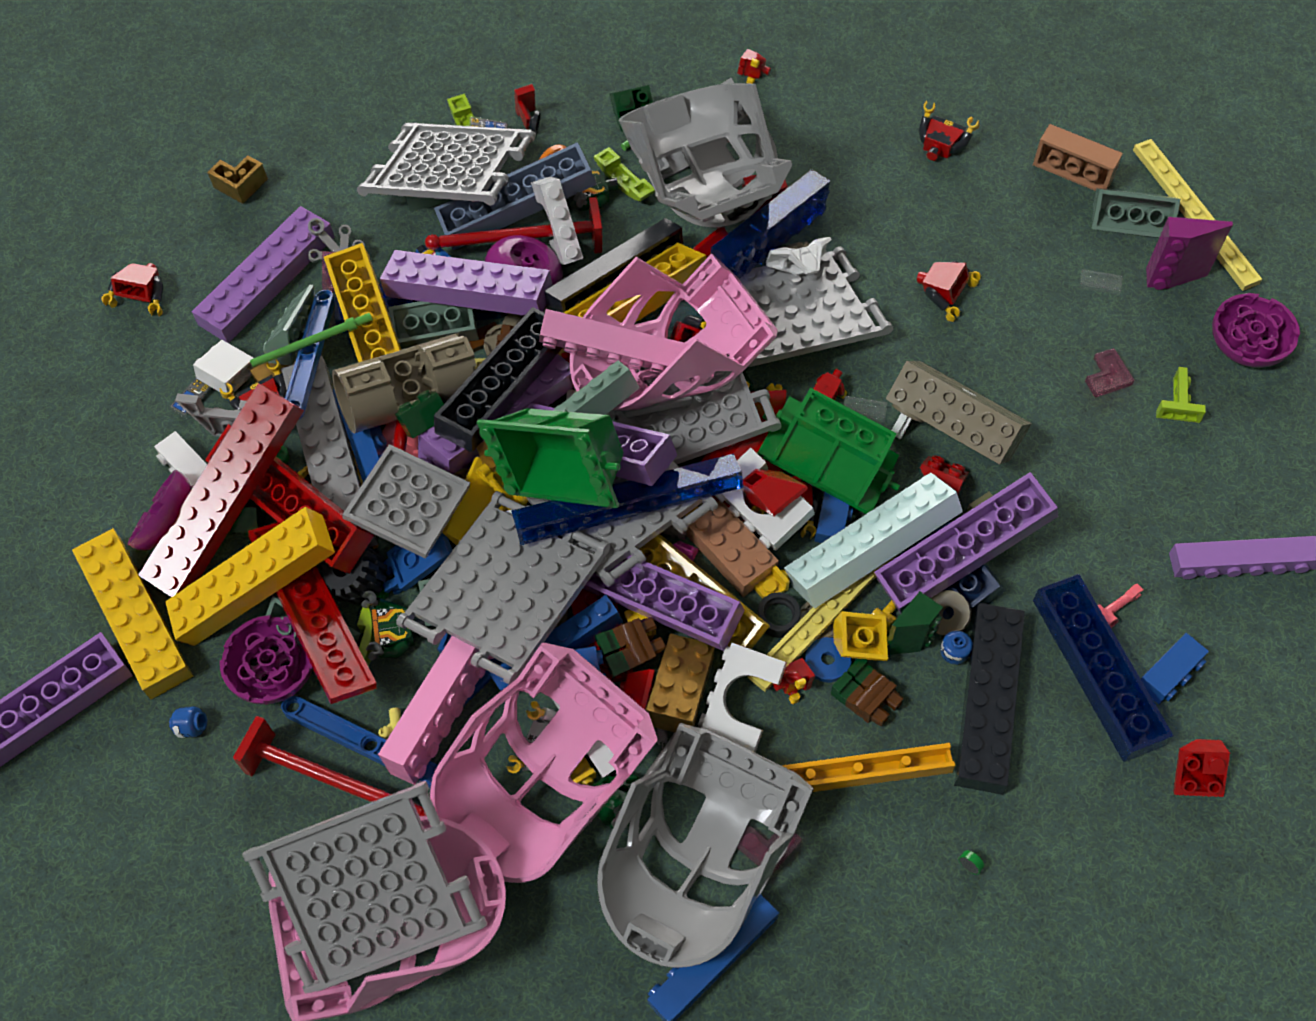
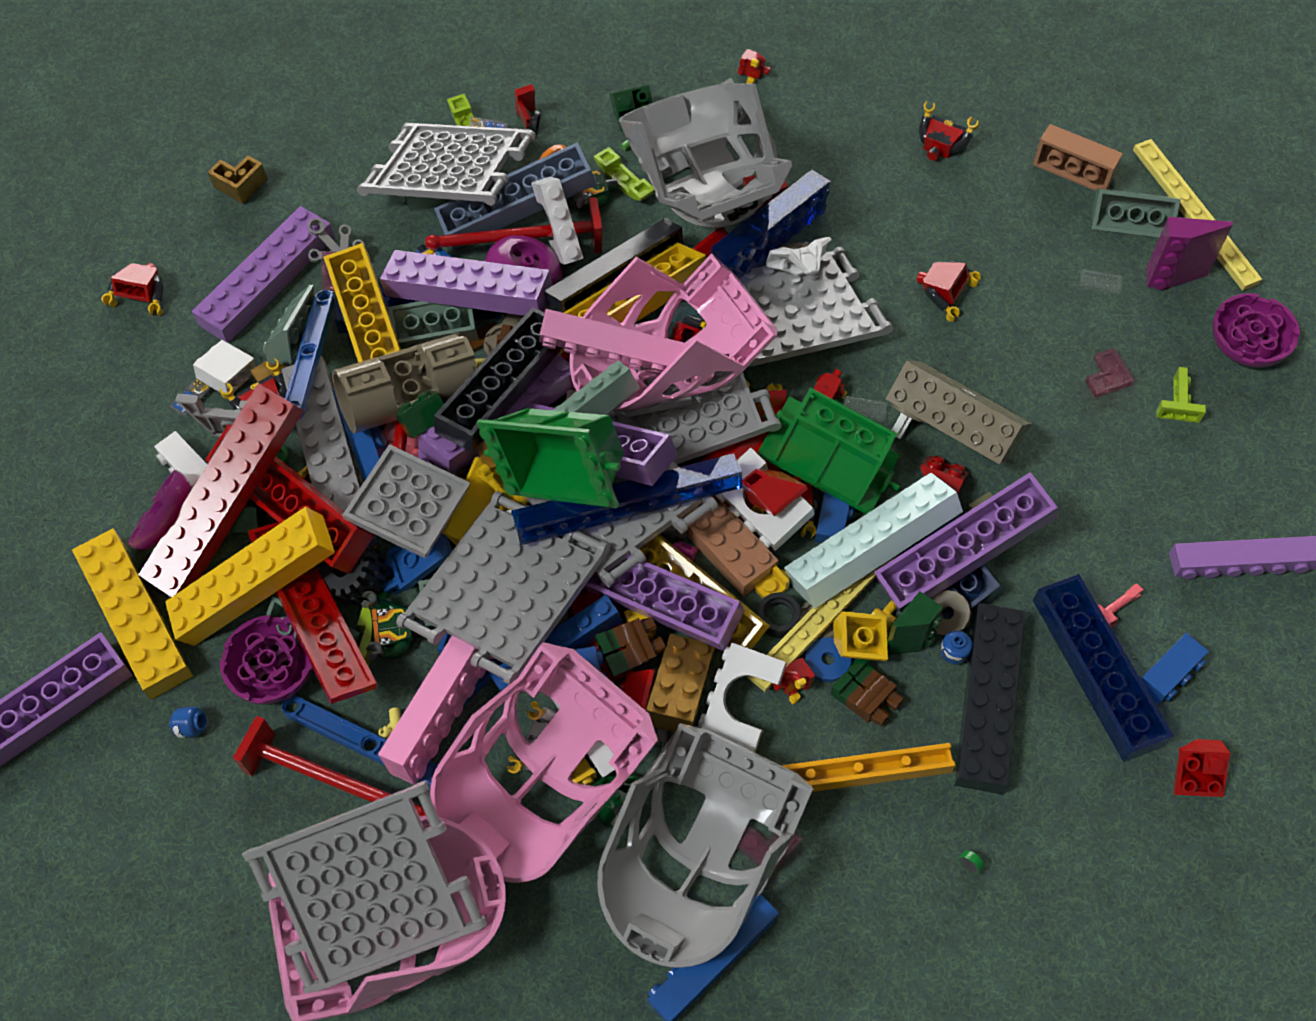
bright green bar [250,312,373,368] -> none

